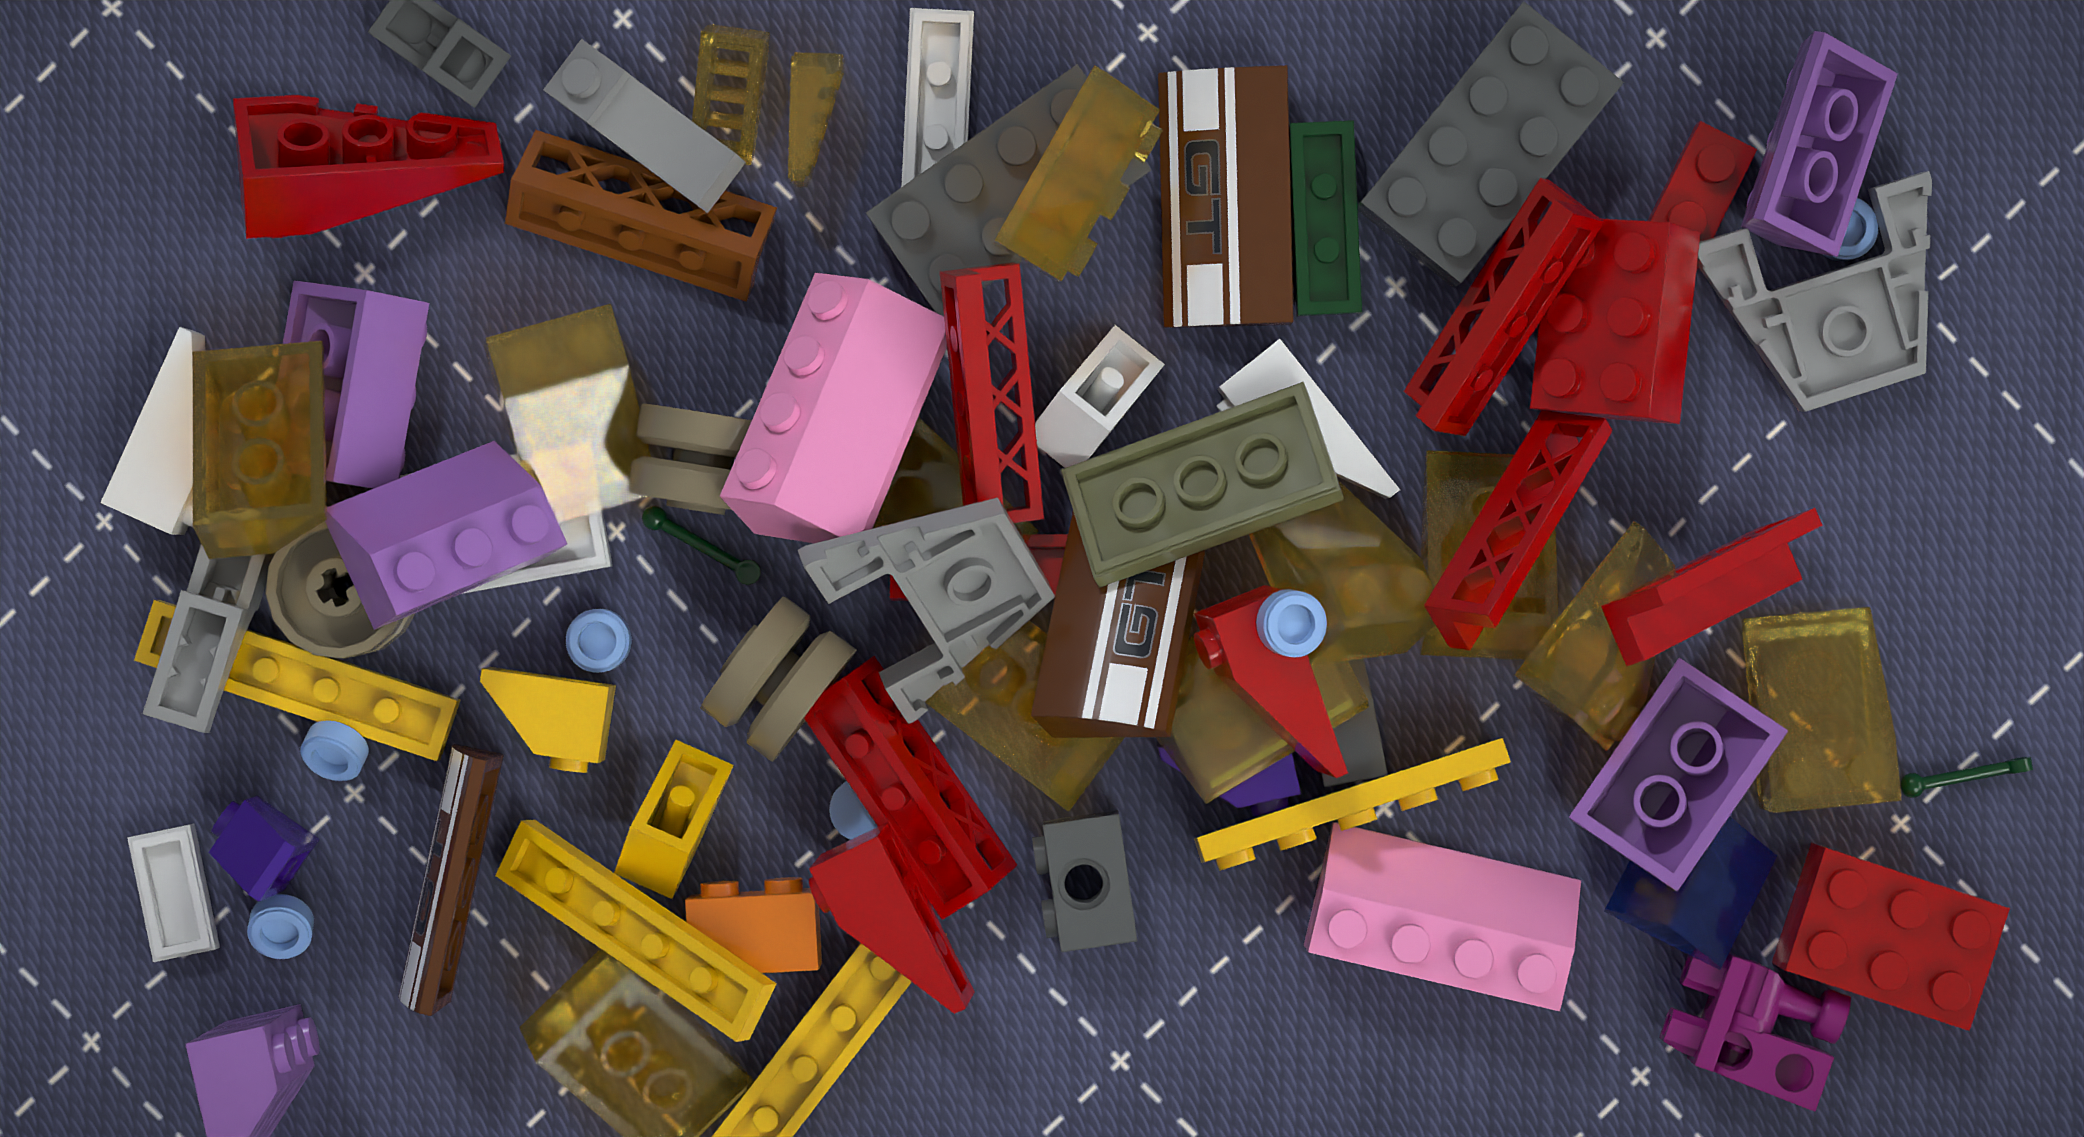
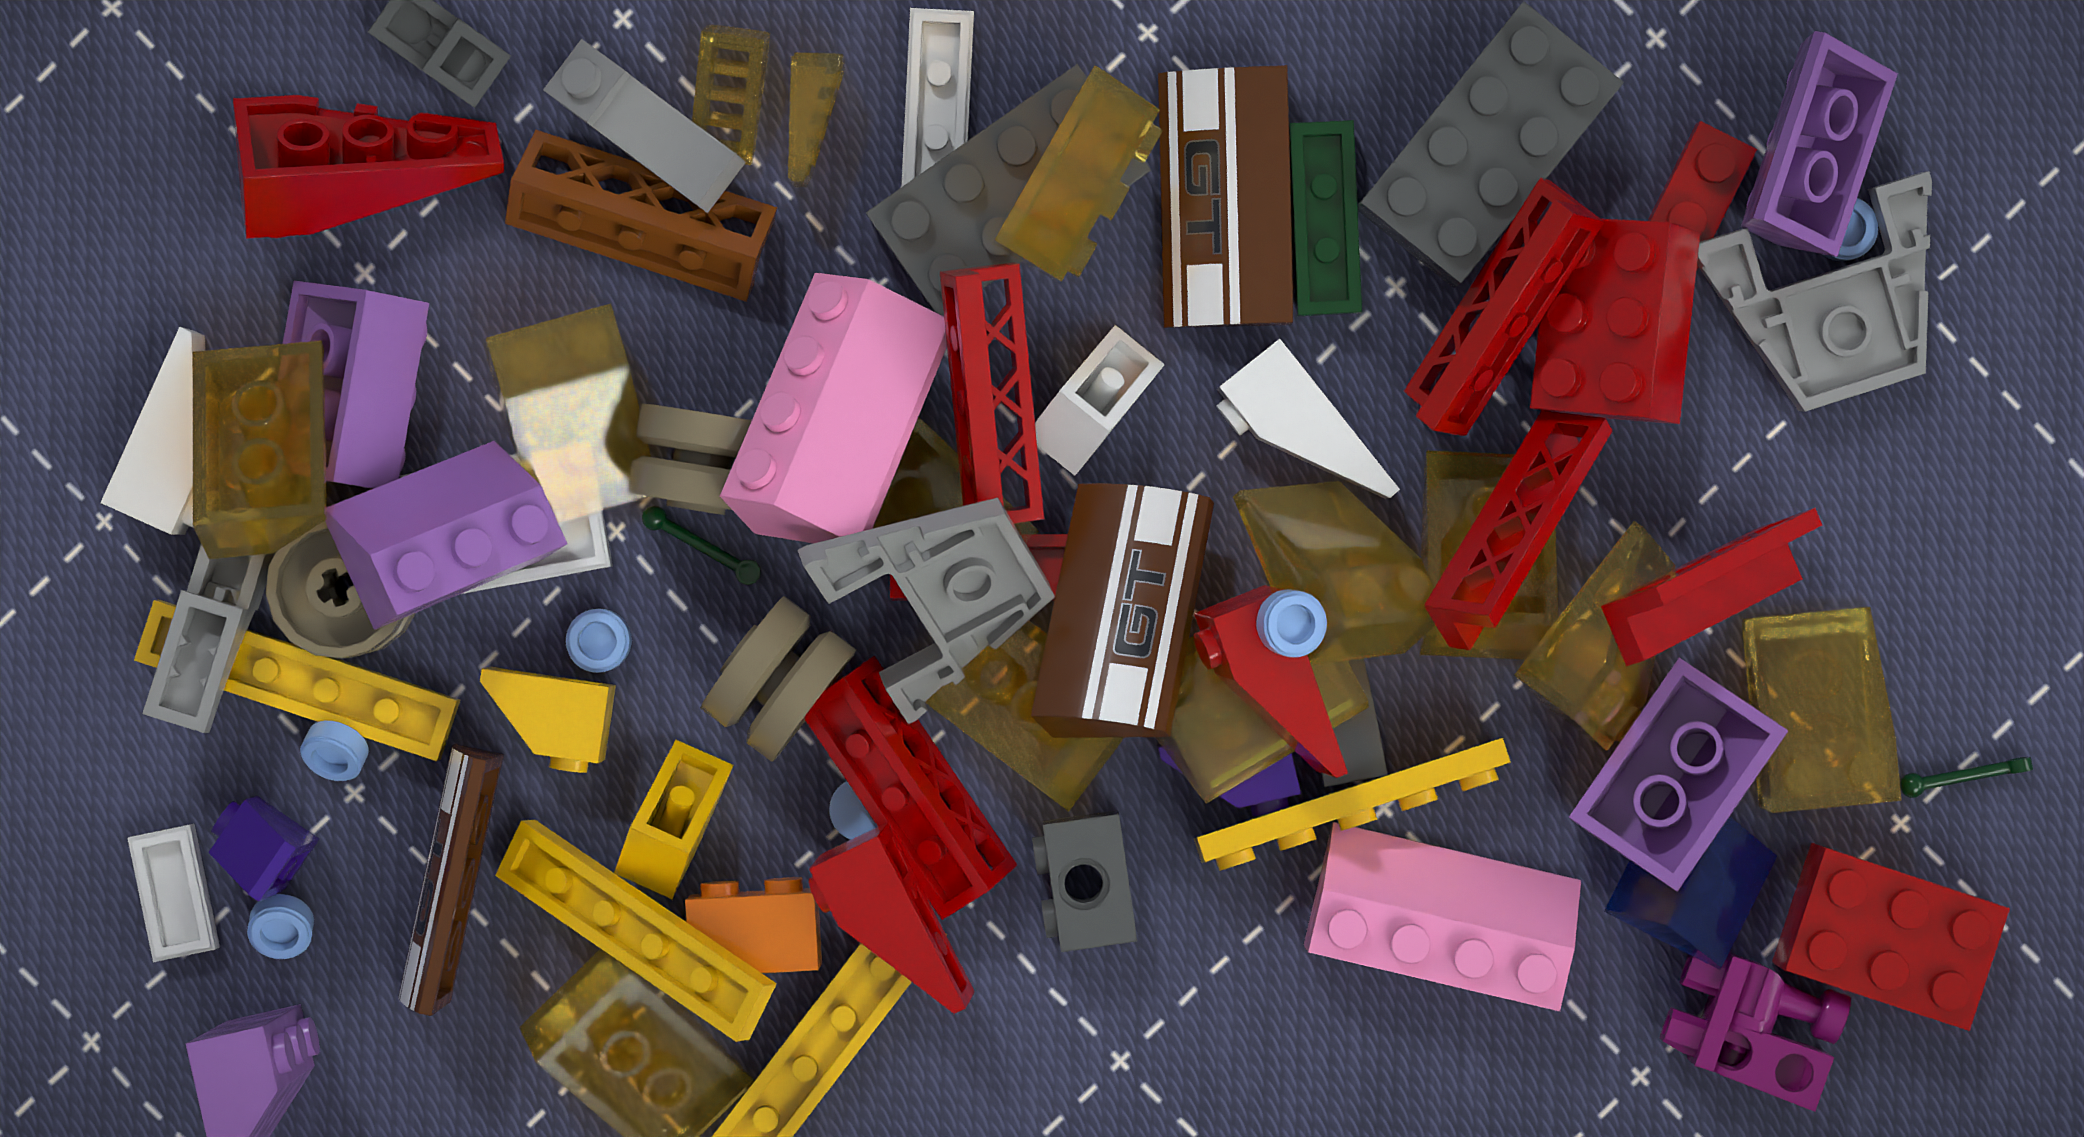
olive tile [1061,381,1345,588] -> none

